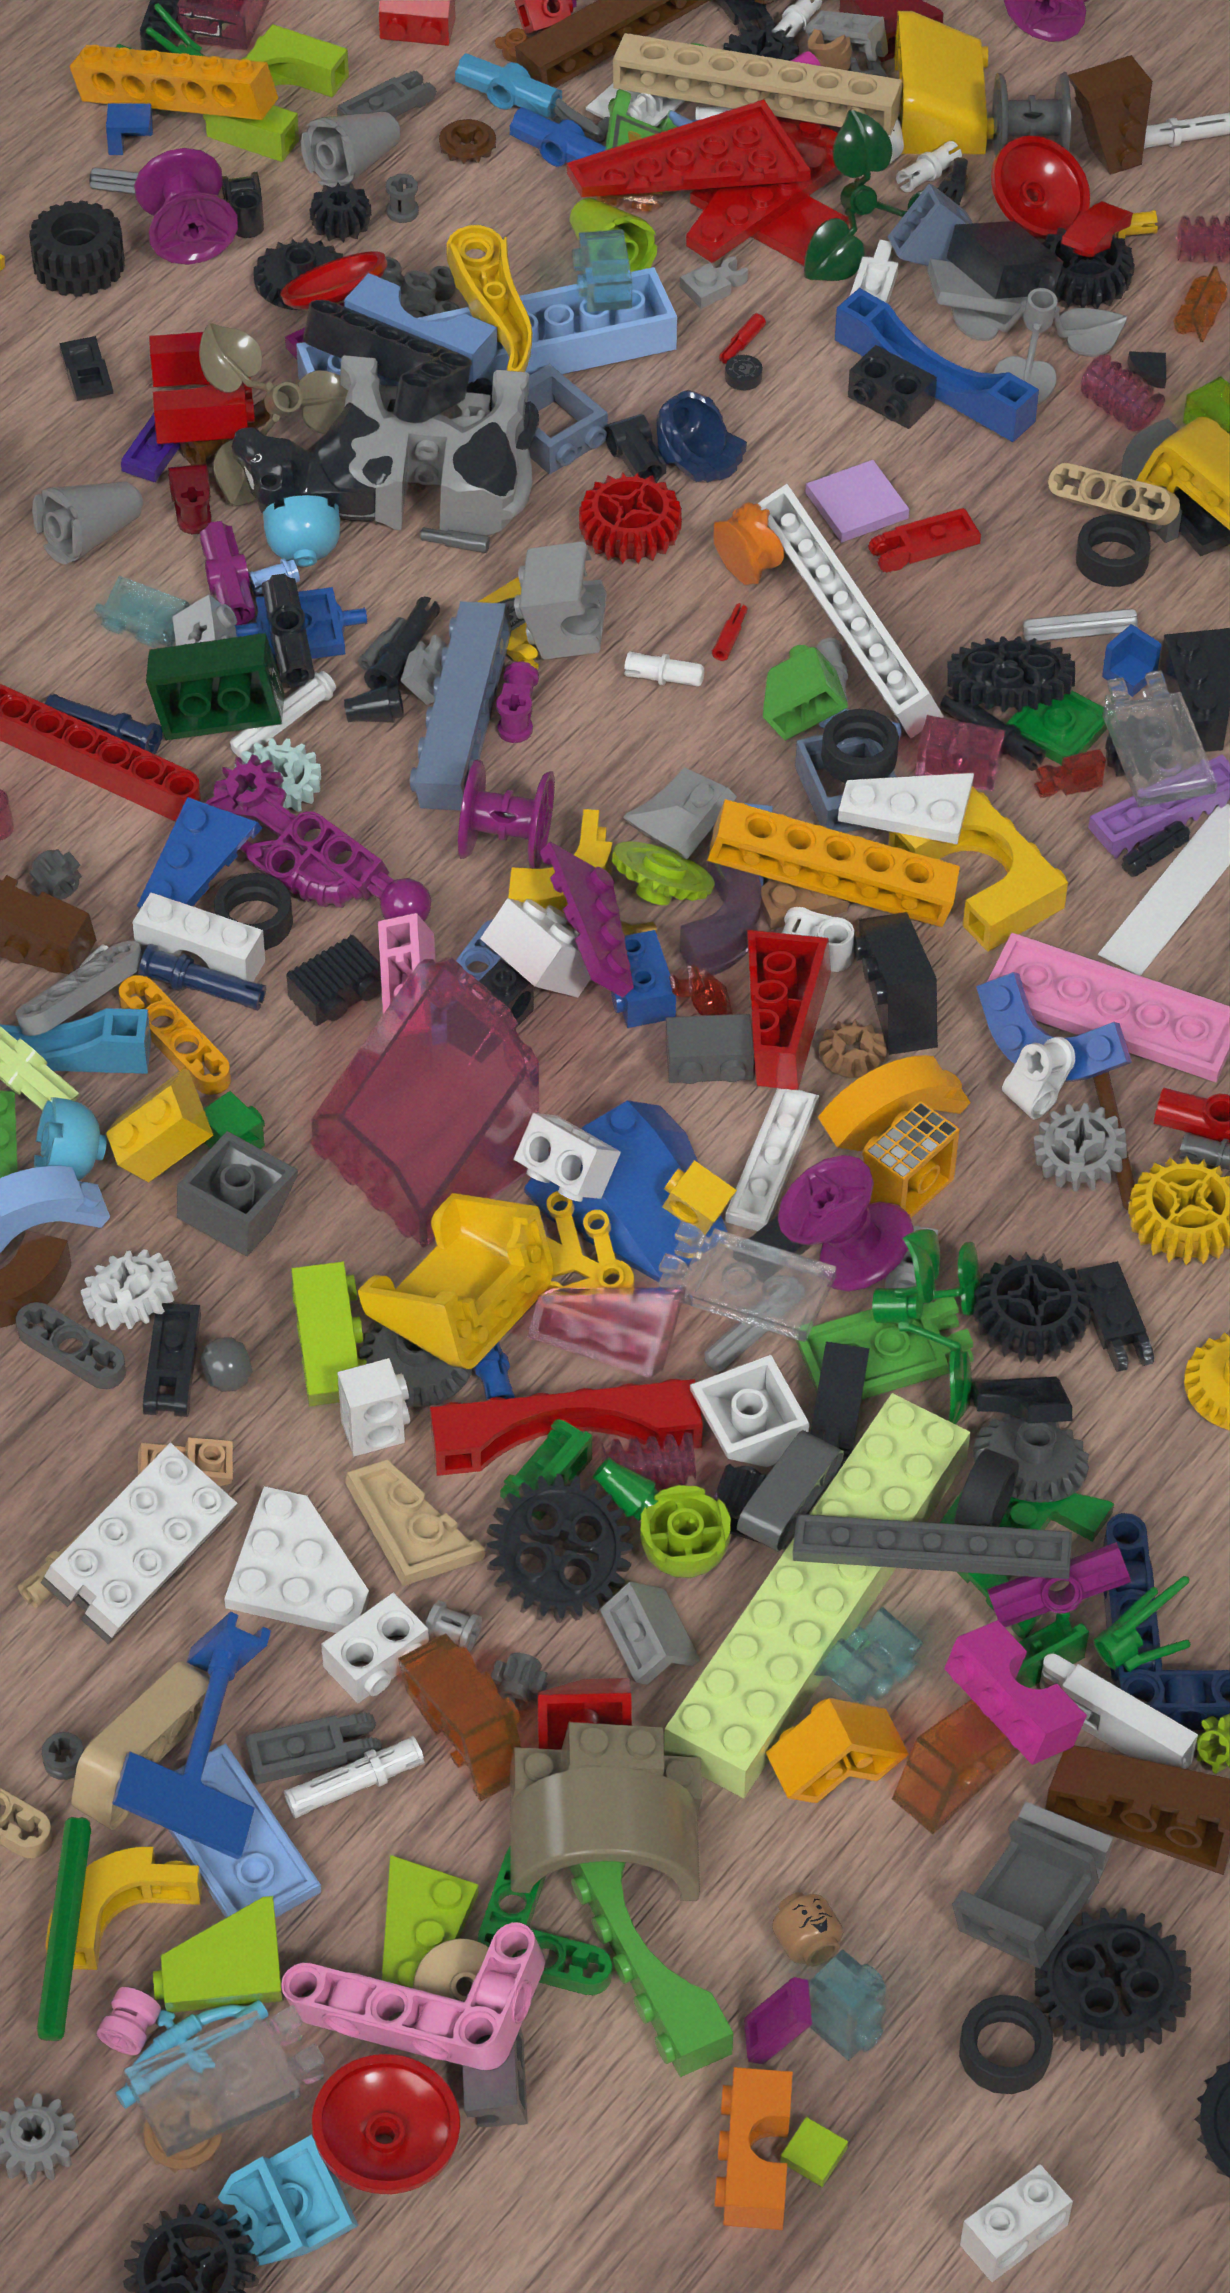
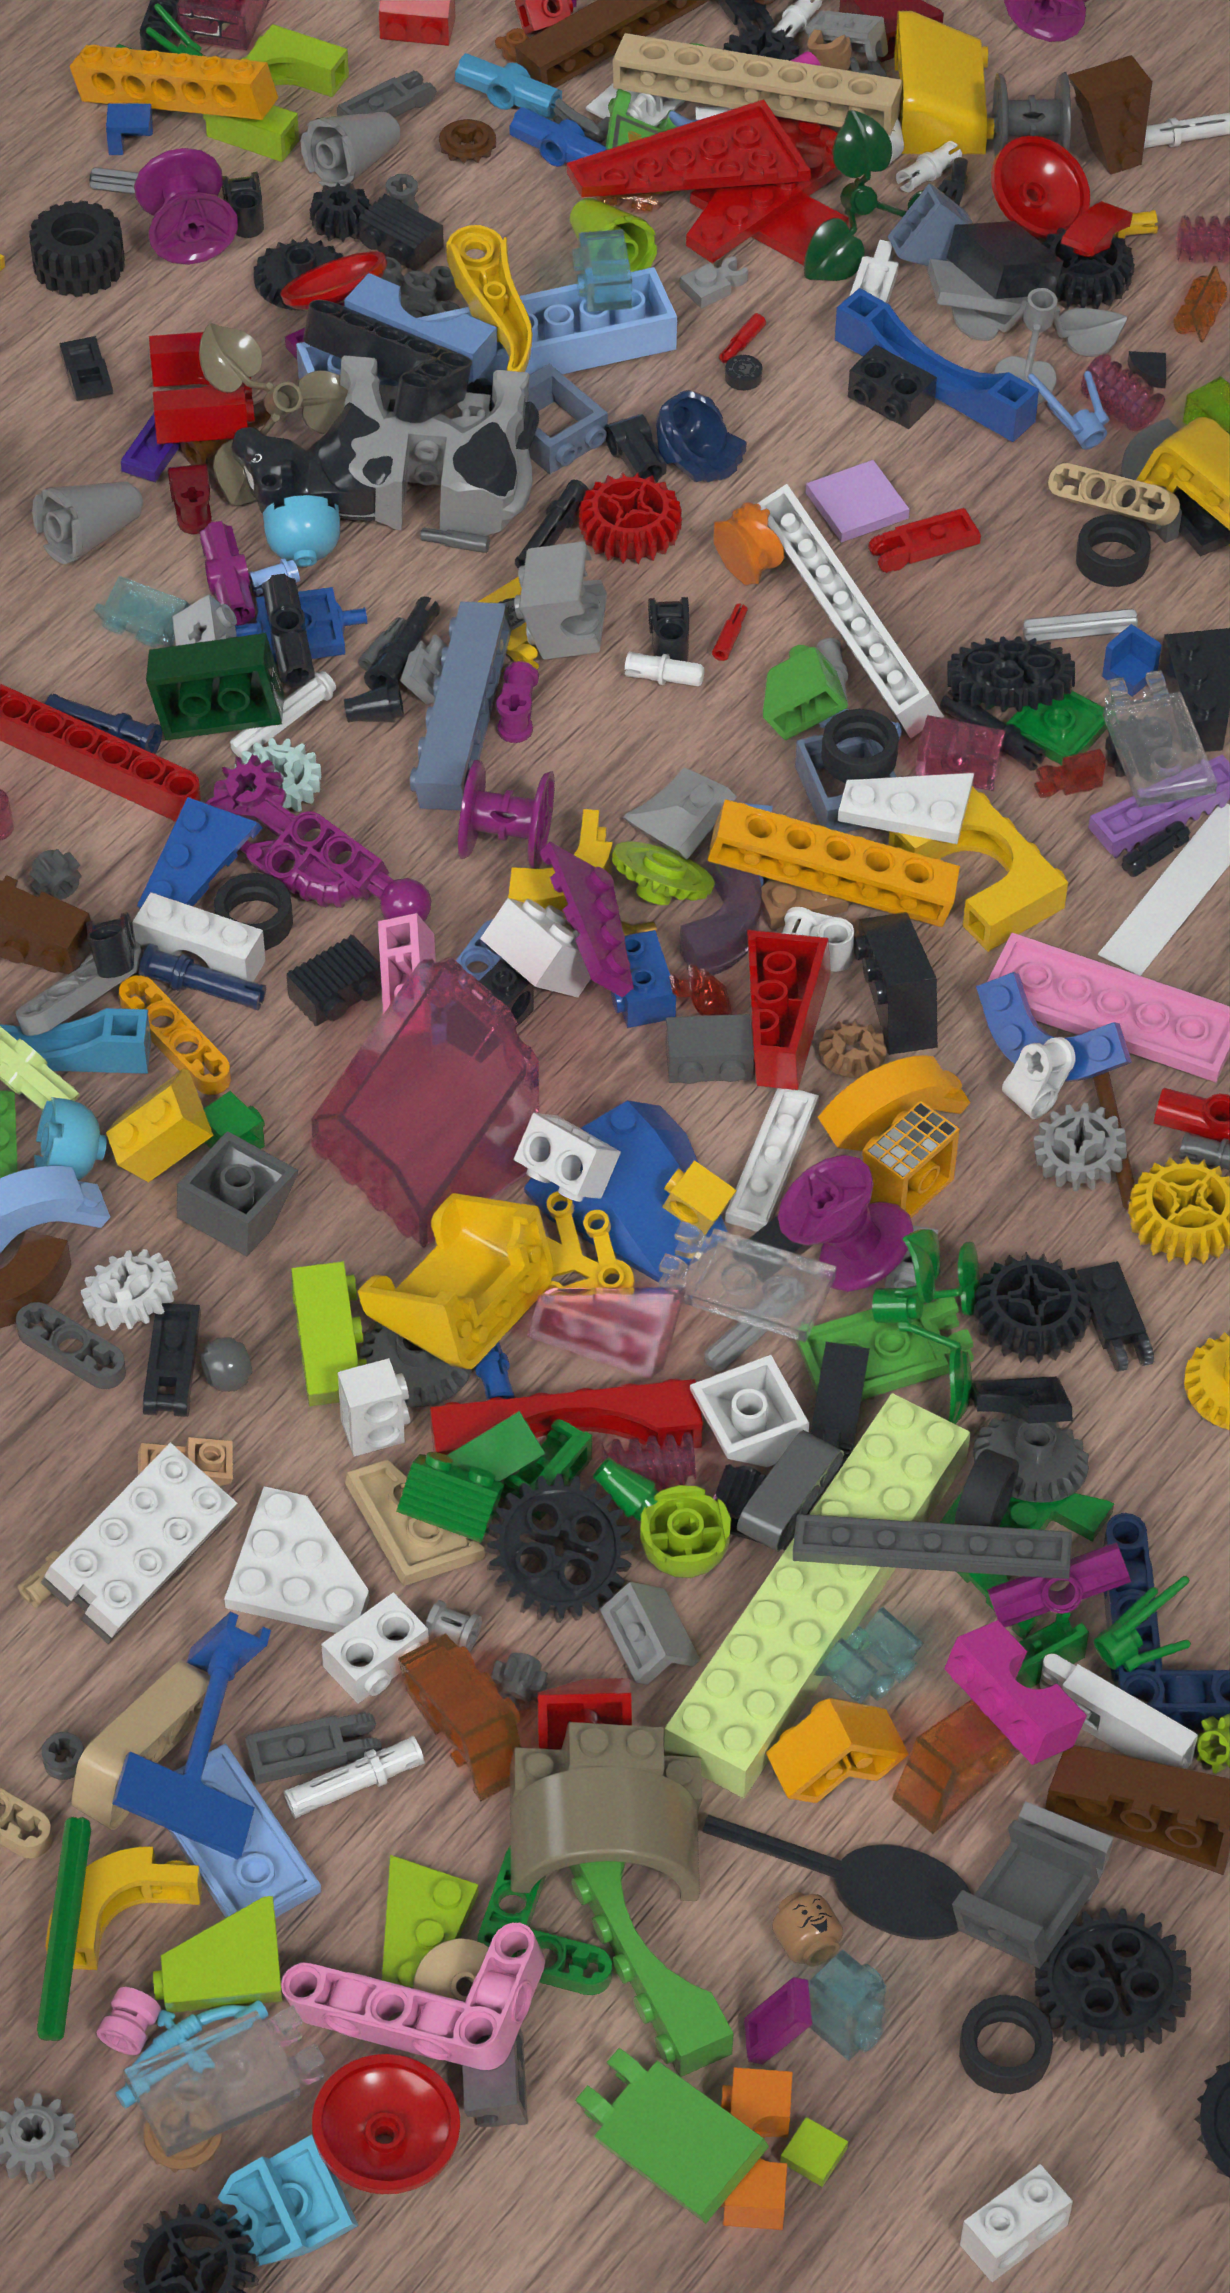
none -> black piece [86,912,136,978]
none -> black brick [359,193,444,271]
none -> green brick [396,1452,504,1543]
none -> green hinge [446,1411,545,1482]
none -> black pin [515,479,589,569]
none -> bright green tile [575,2048,769,2224]
none -> black piece [648,597,689,662]
none -> black piece [702,1815,971,1940]
none -> medium blue plant [1028,371,1110,450]

